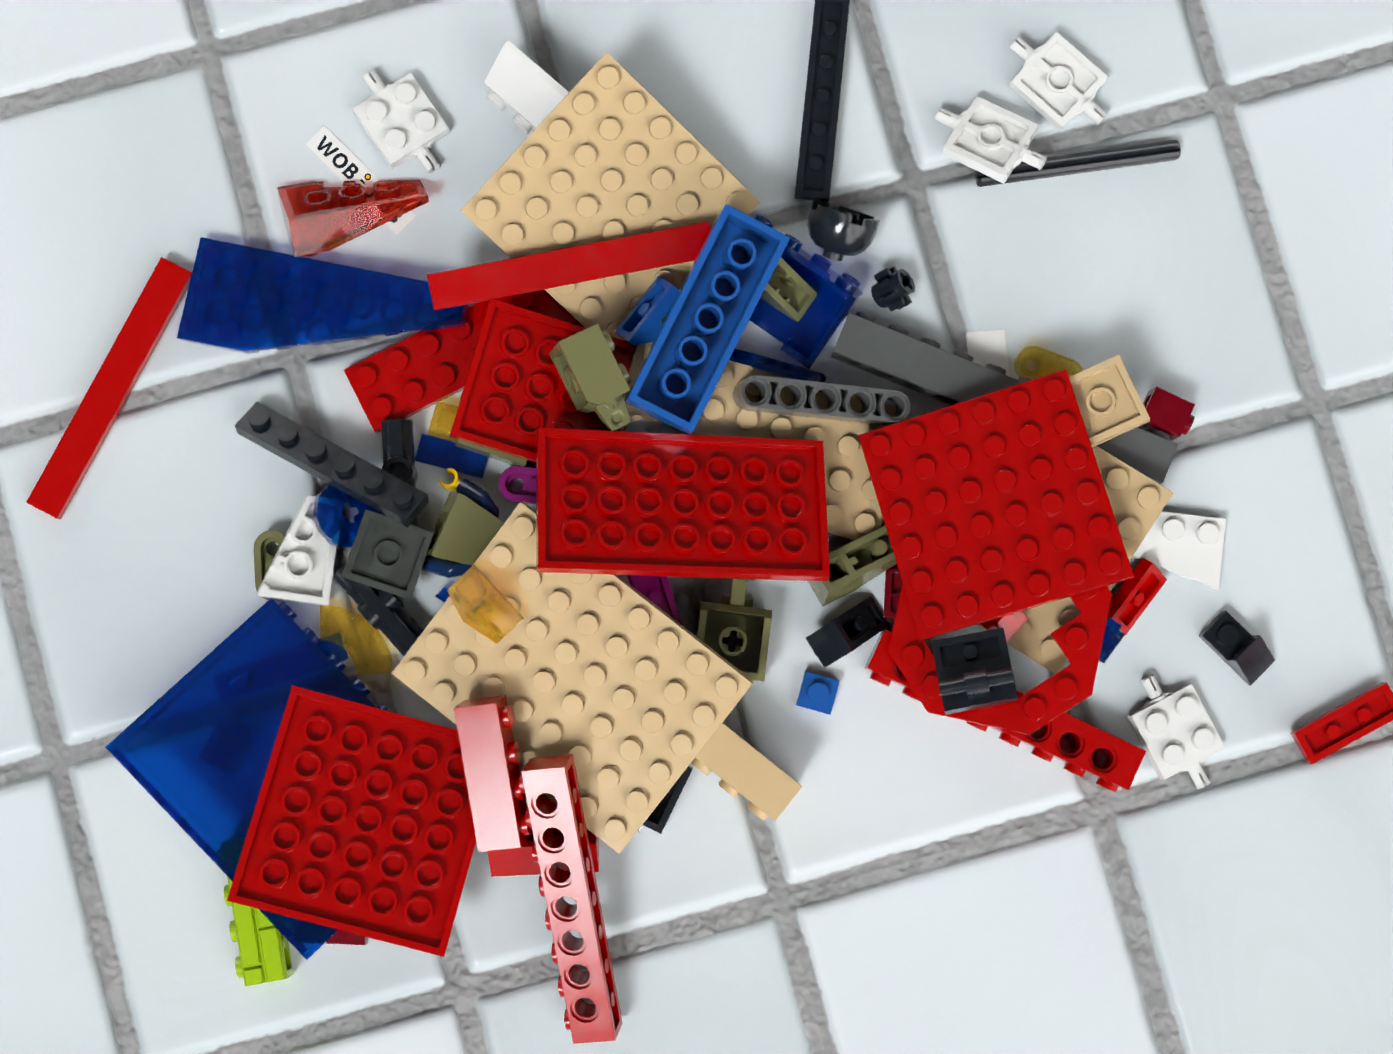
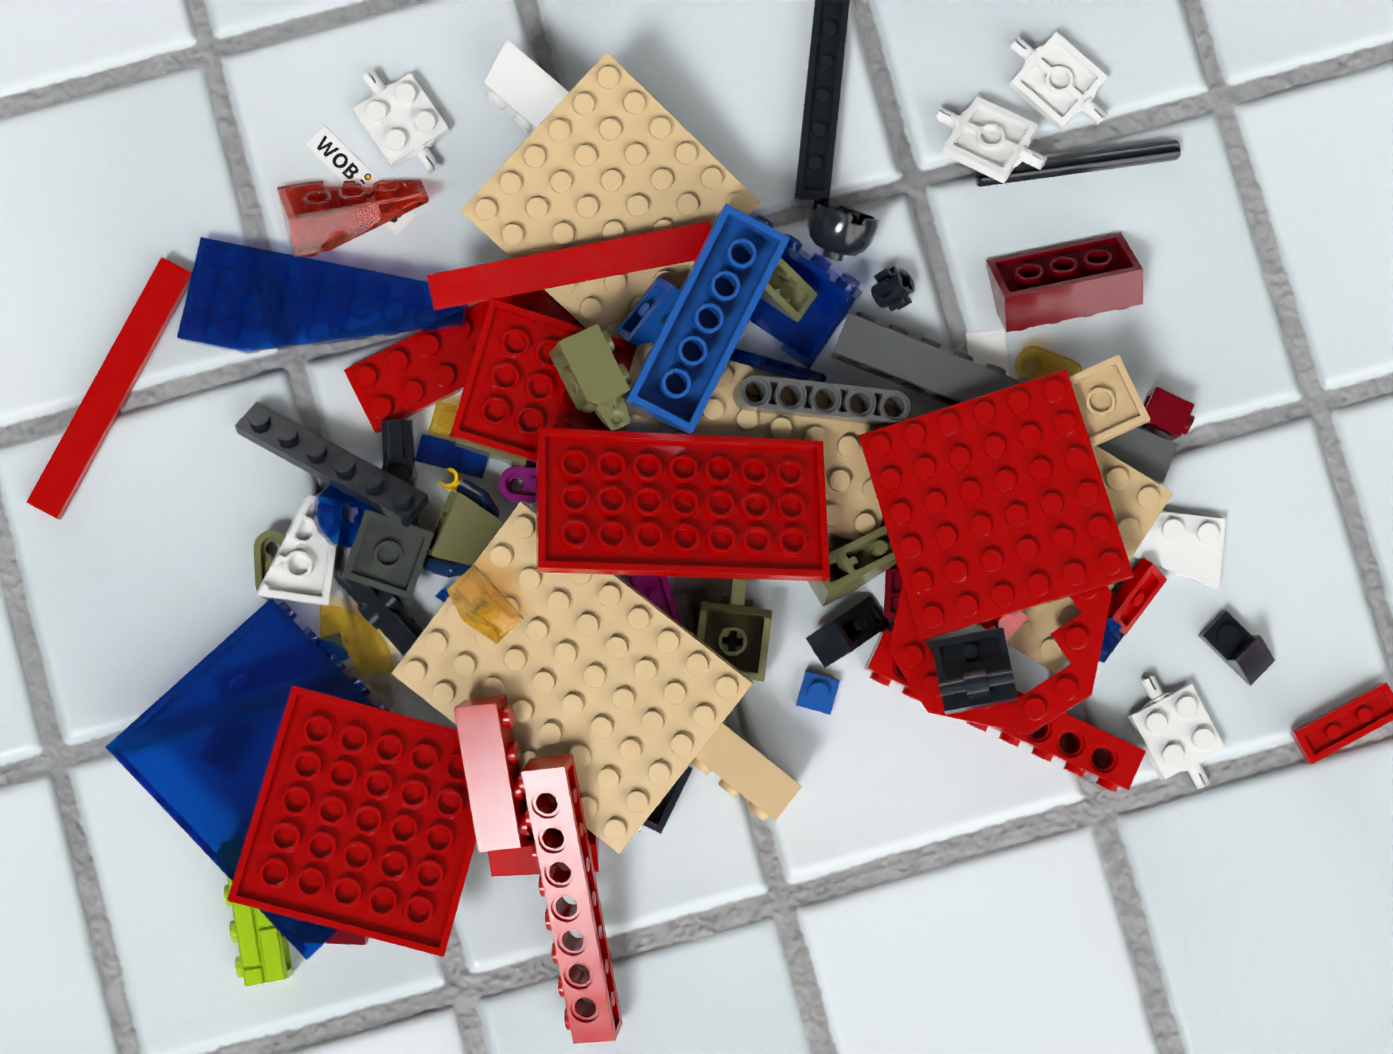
none -> dark red slope [986,232,1143,332]

